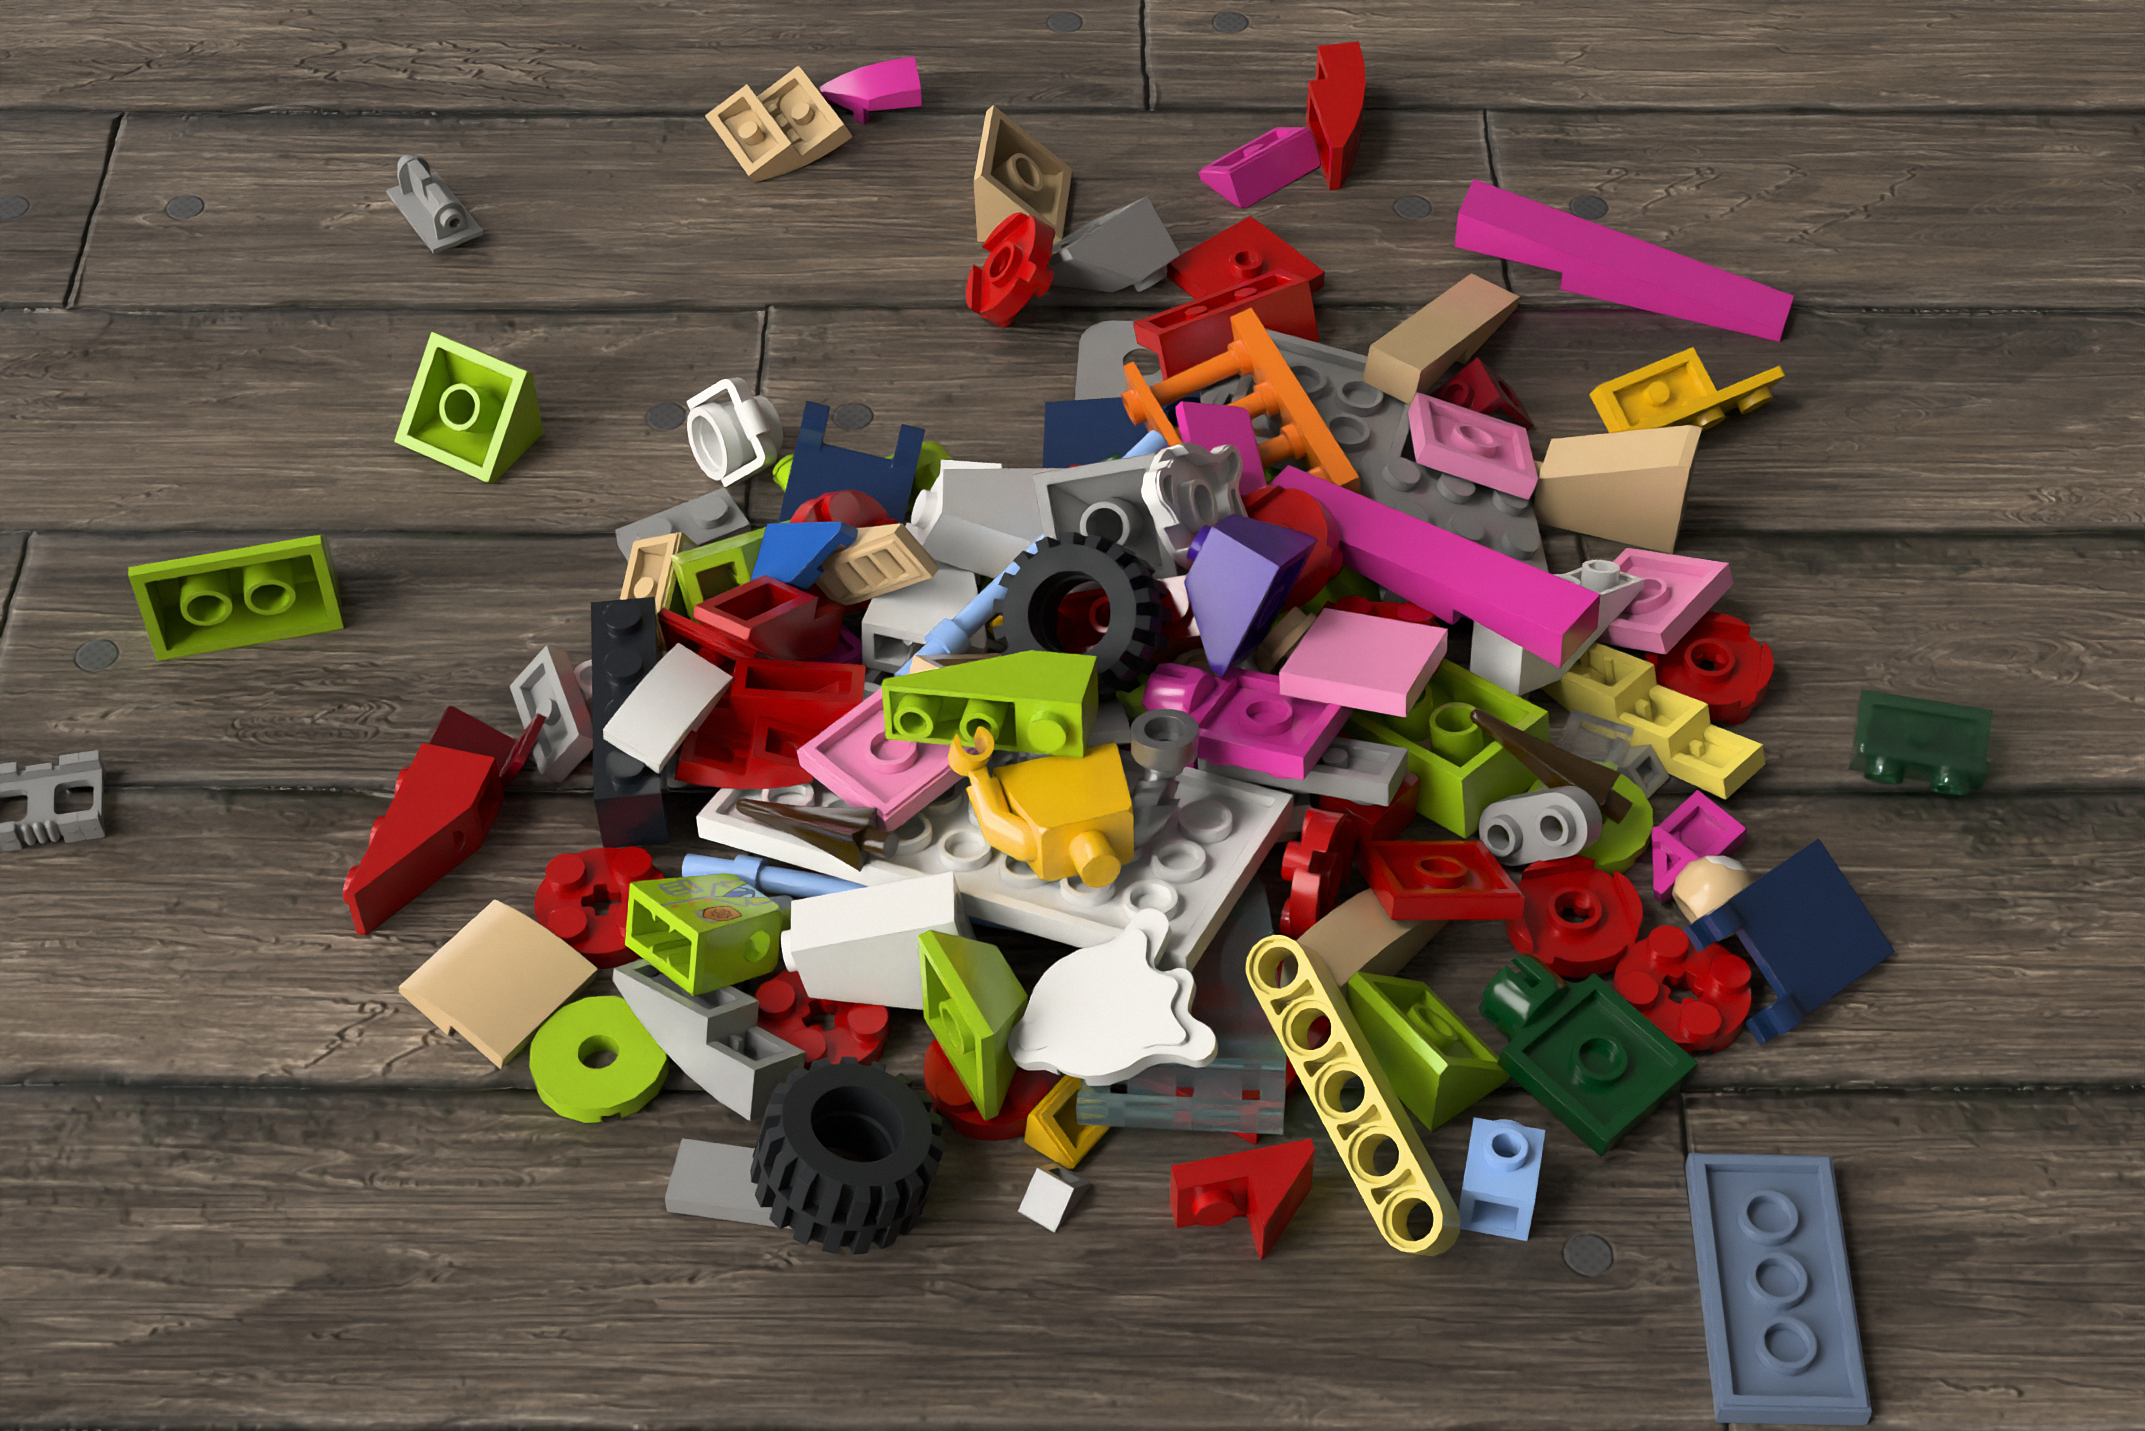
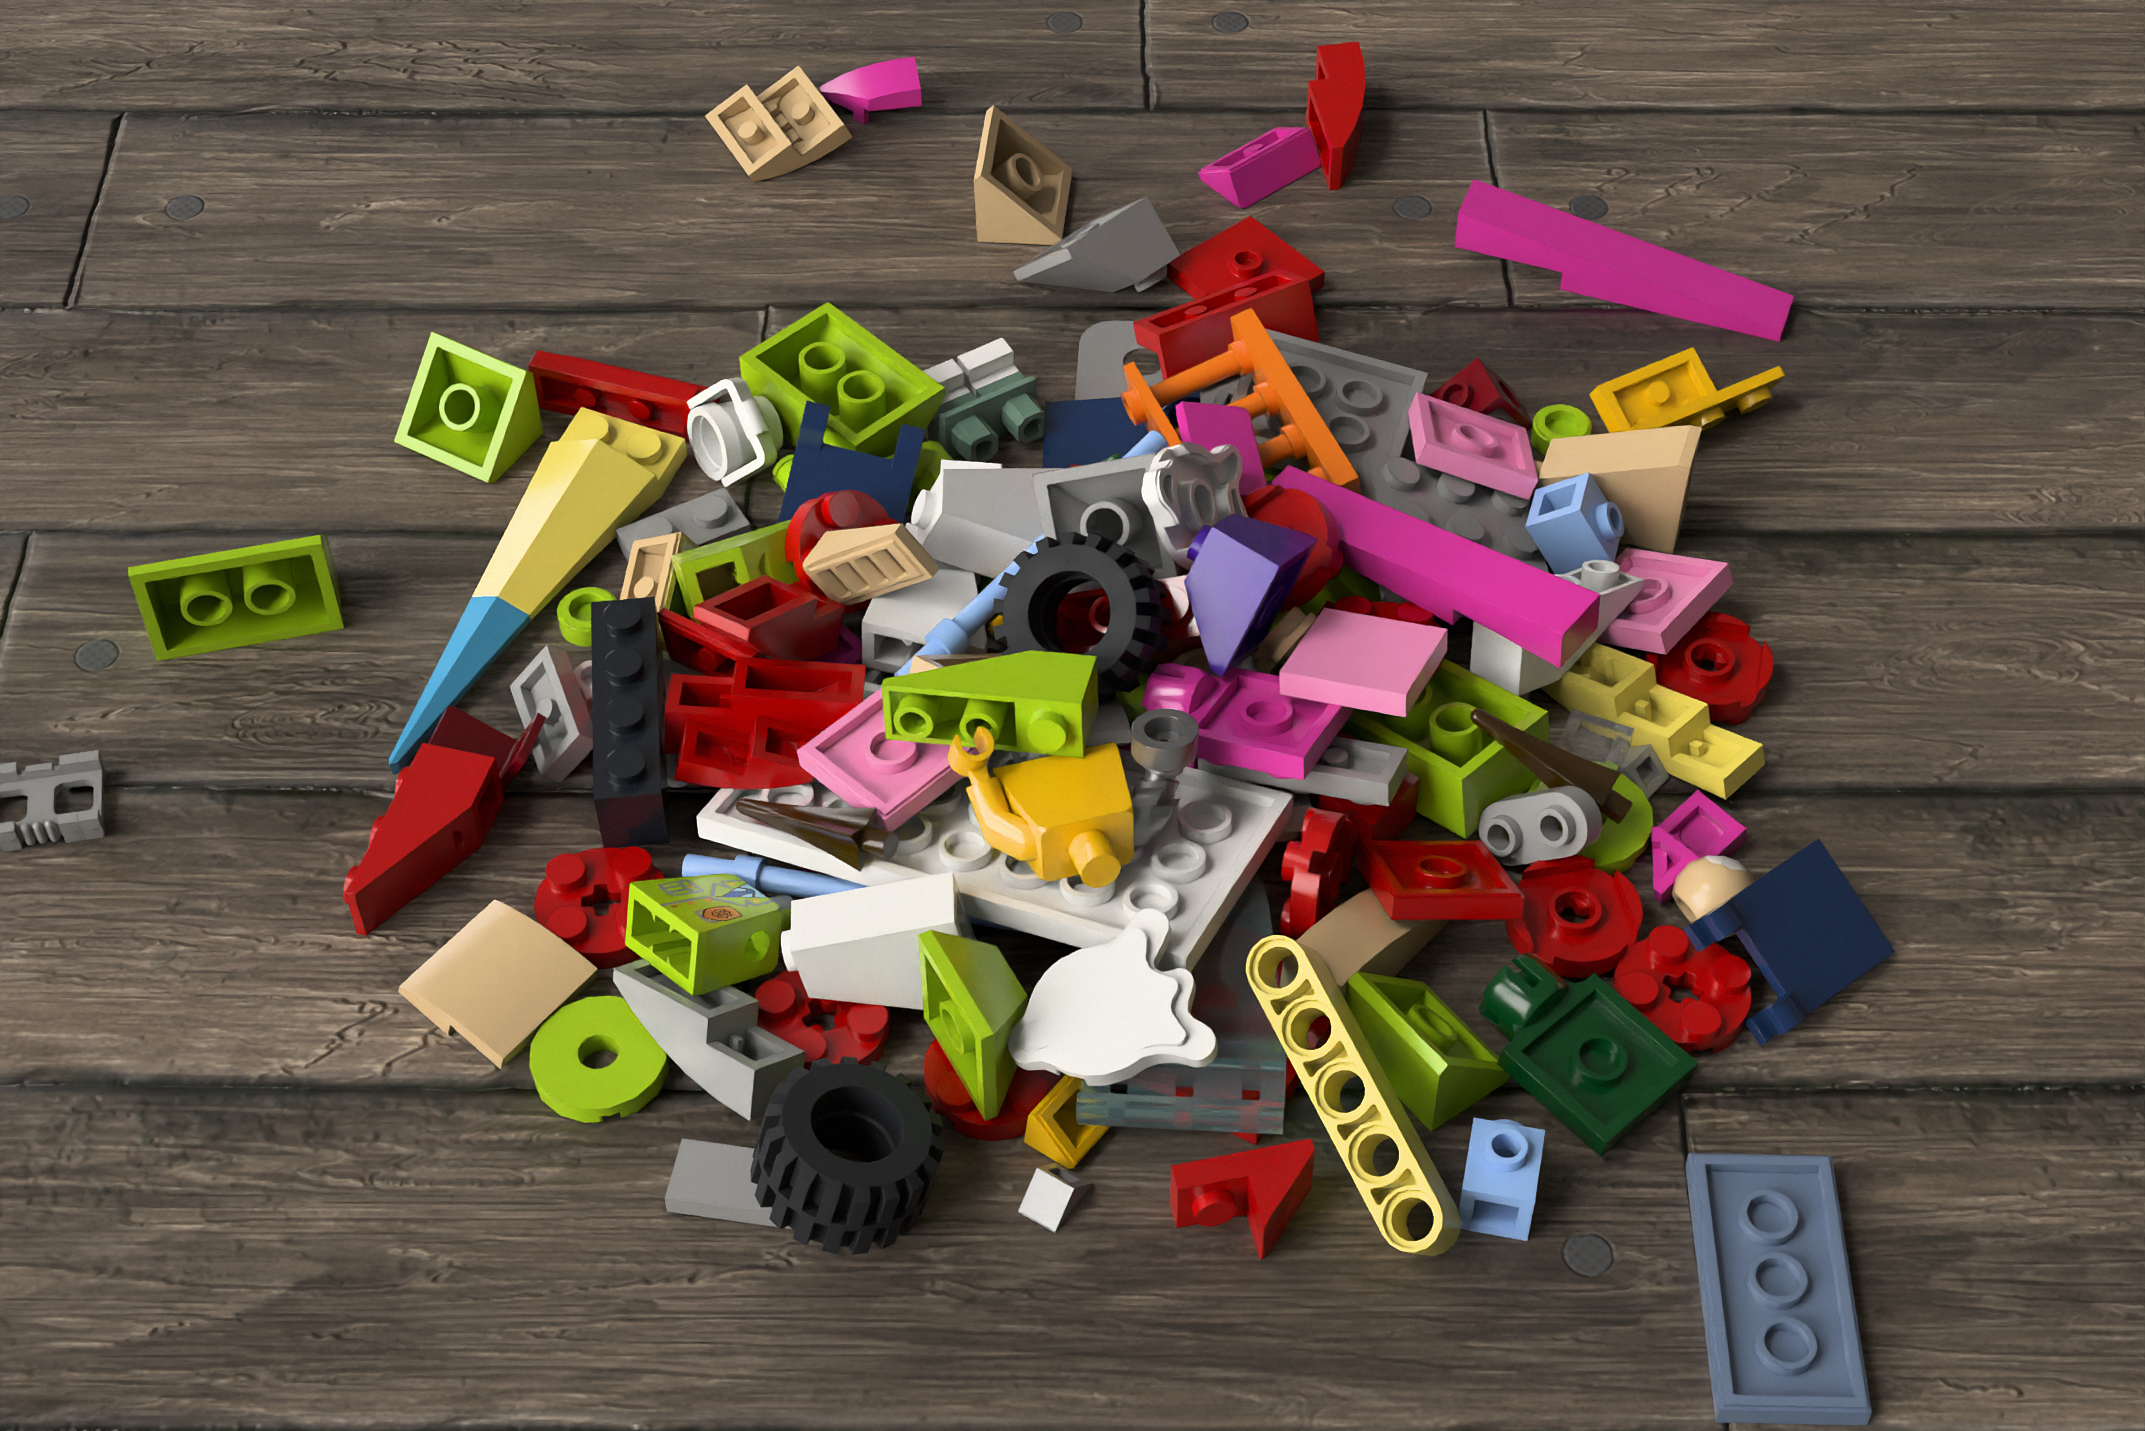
light grey hinge [386,154,484,254] -> none
white slope [603,643,733,774] -> none
blue tile [751,522,858,590] -> none
red plate [966,212,1055,328] -> none
tan slope [1362,273,1520,405] -> none
clear green bracket [1848,689,1993,795] -> none
none -> light yellow plate [389,407,688,774]
none -> red panel [528,350,720,443]
none -> lime tile [557,587,617,647]
none -> lime slope [739,302,946,458]
none -> sand green hips [923,338,1045,463]
none -> light blue brick [1525,472,1624,574]
none -> lime tile [1531,404,1592,456]

